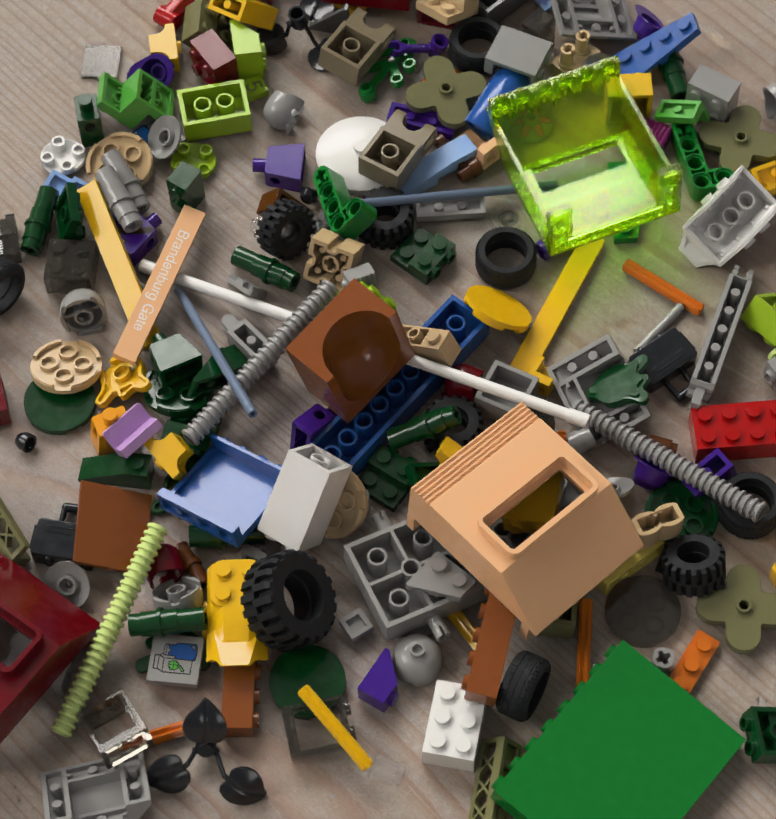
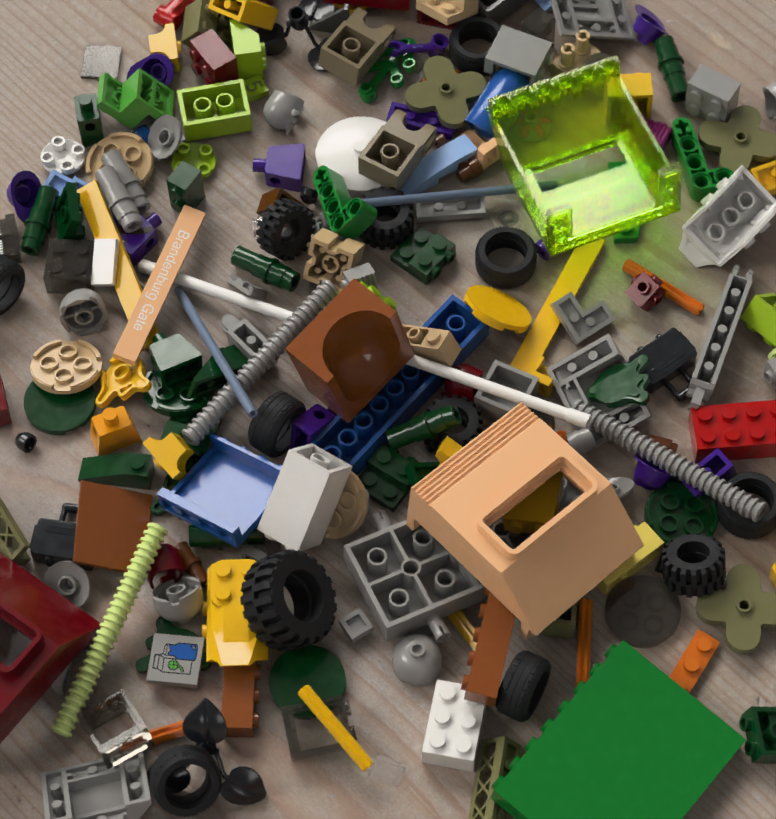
lavender panel [102,403,163,458] -> none
dark green piece [128,607,208,638] -> none
dark purple slope [357,648,399,713] -> none
light grey wing [405,551,477,602] -> none
blue wing [614,12,701,74] -> none
tan brick [631,502,685,549] -> none
light grey bar [633,303,685,353] -> none
light grey bush [651,647,675,676] -> none
bright green panel [654,99,711,124] -> none
none -> dark purple piece [7,171,41,223]
none -> white tile [91,238,119,287]
none -> black tyre [149,744,222,817]
none -> black tyre [248,391,306,458]
none -> light grey plate [550,292,616,345]
none -> dark red brick [624,271,666,312]

